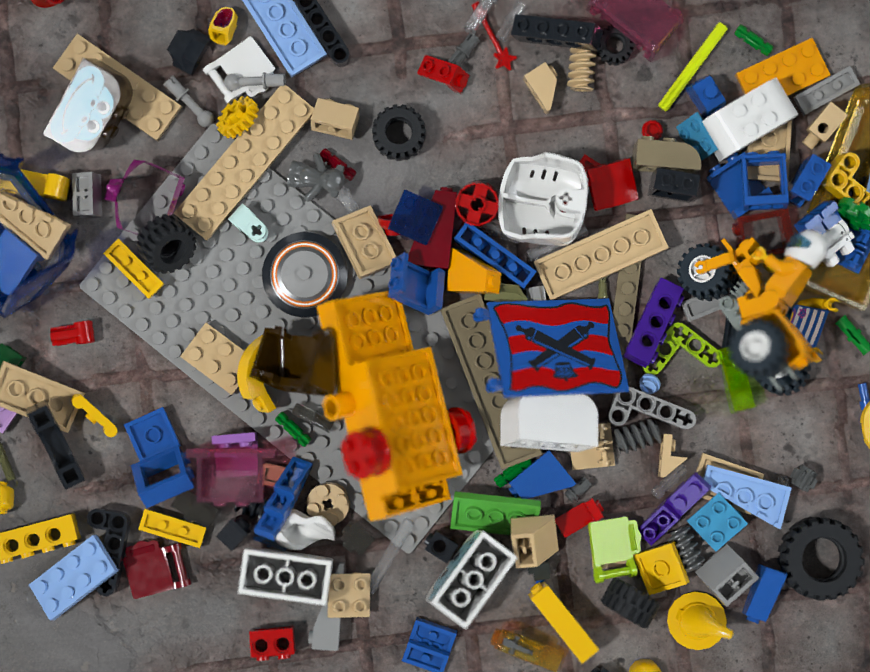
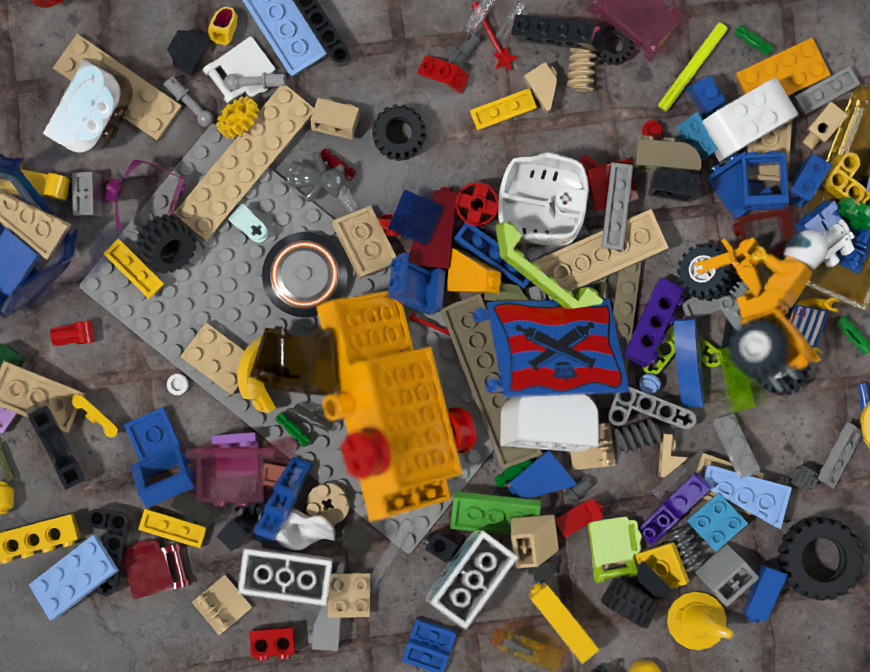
none -> white tile [167,374,189,395]
none -> tan hinge [192,575,252,635]
none -> red hinge [409,313,450,336]
none -> yellow plate [470,88,537,131]
none -> lime slope [496,222,604,309]
none -> light grey tile [601,163,633,251]
none -> black slope [637,561,674,600]
none -> blue slope [674,318,705,407]
none -> light grey plate [713,414,761,479]
none -> light grey plate [817,422,863,489]

